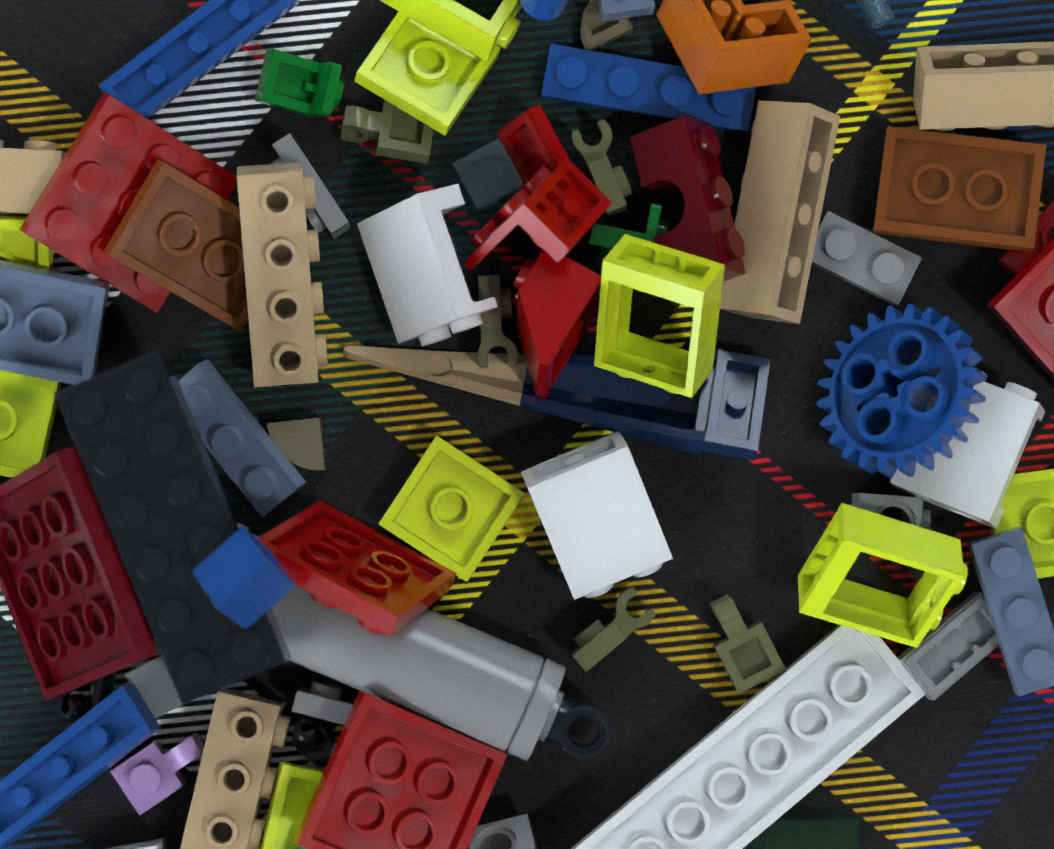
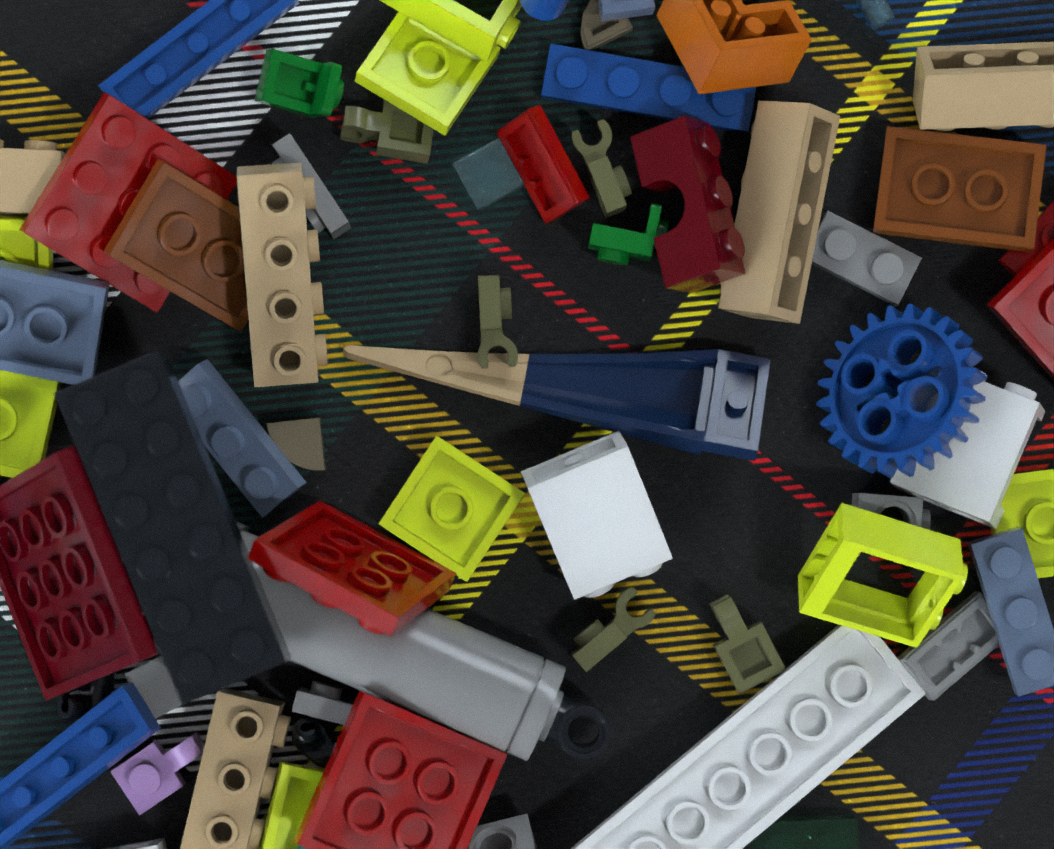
blue panel [193,526,296,629] -> none
white panel [357,184,498,347] -> none
red bracket [463,158,612,271] -> none
red slope [513,250,601,400] -> none
neon yellow window [594,234,725,398] -> none

